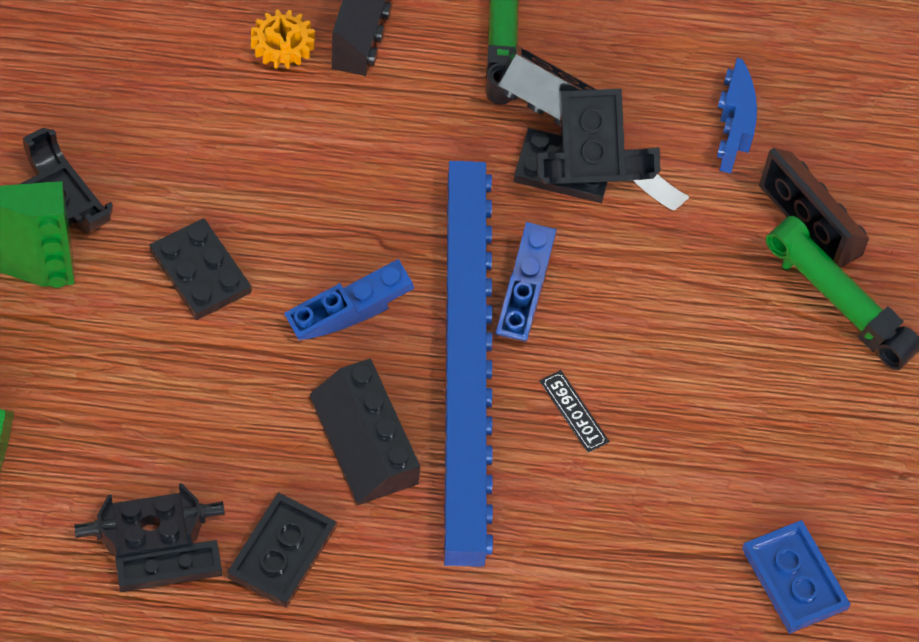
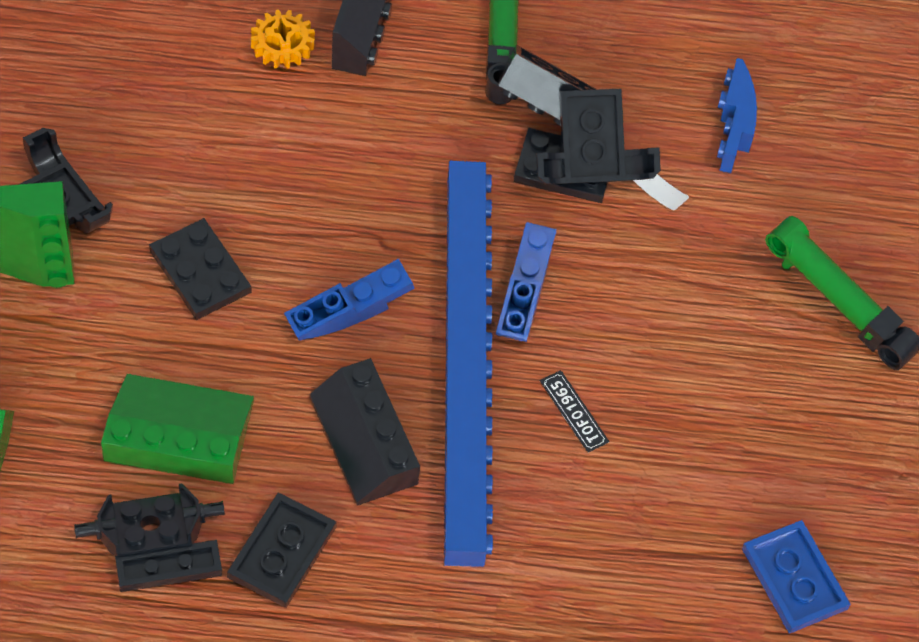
black slope [759,148,869,268] -> none
none -> green slope [101,374,254,484]

